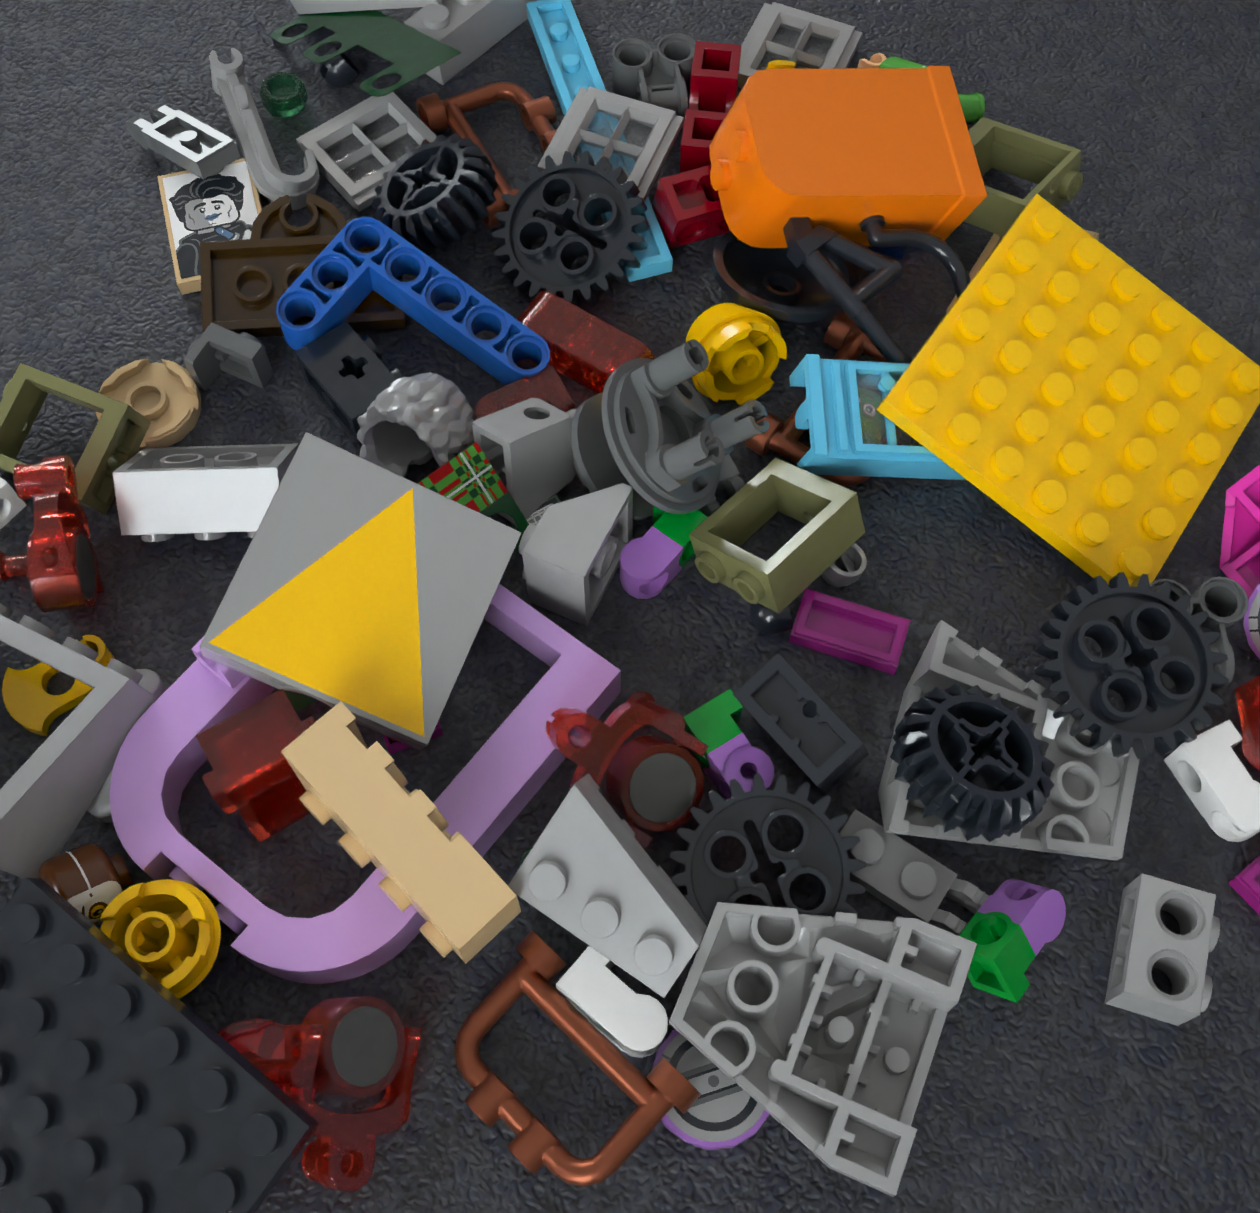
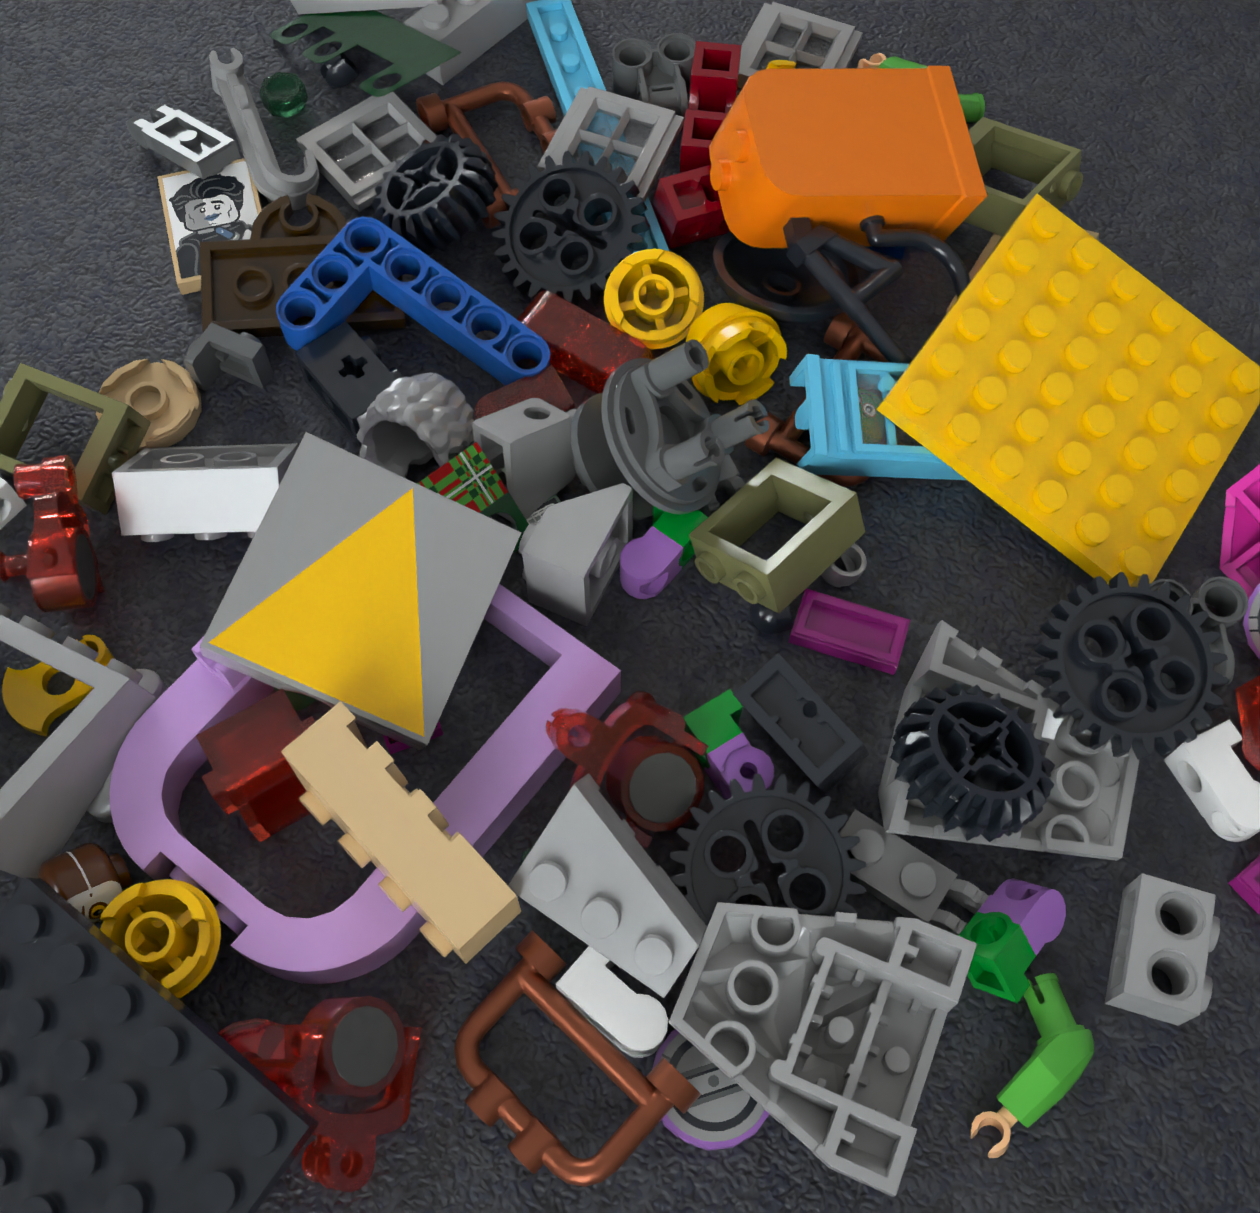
none -> yellow cone [604,249,704,349]
none -> bright green arm [970,973,1095,1158]

